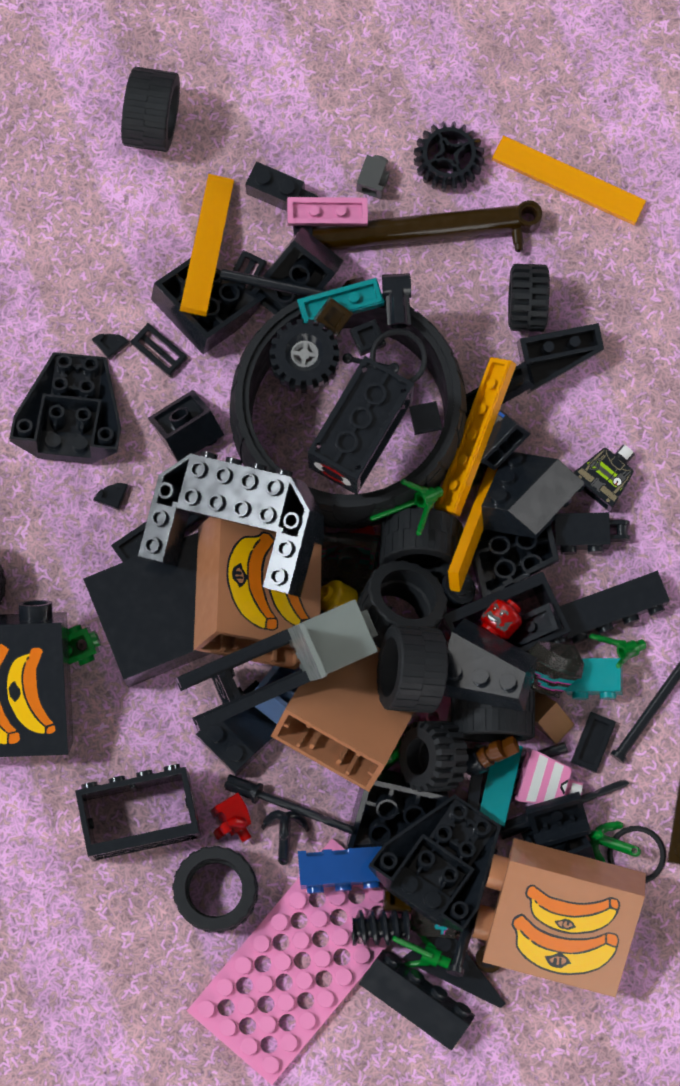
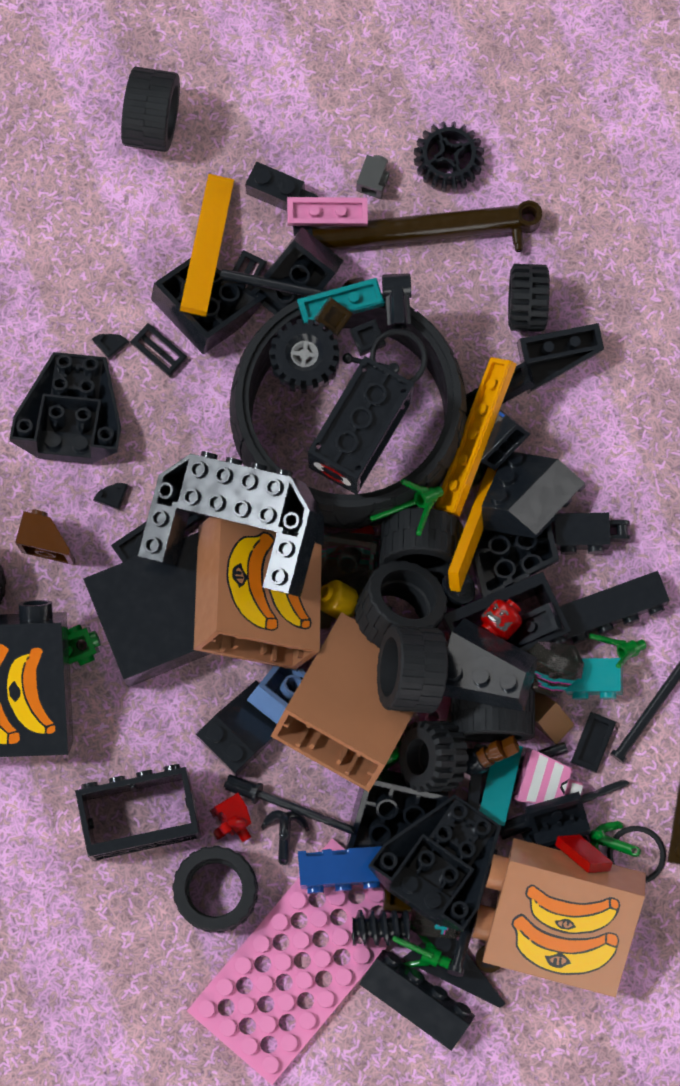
black slope [148,390,224,462] -> none
piece [175,599,378,731] -> none
black tile [409,401,442,435] -> none
light orange tile [492,135,646,226] -> none
torso [574,445,635,512] -> none
none -> reddish brown slope [15,509,75,565]
none -> red tile [555,835,613,873]

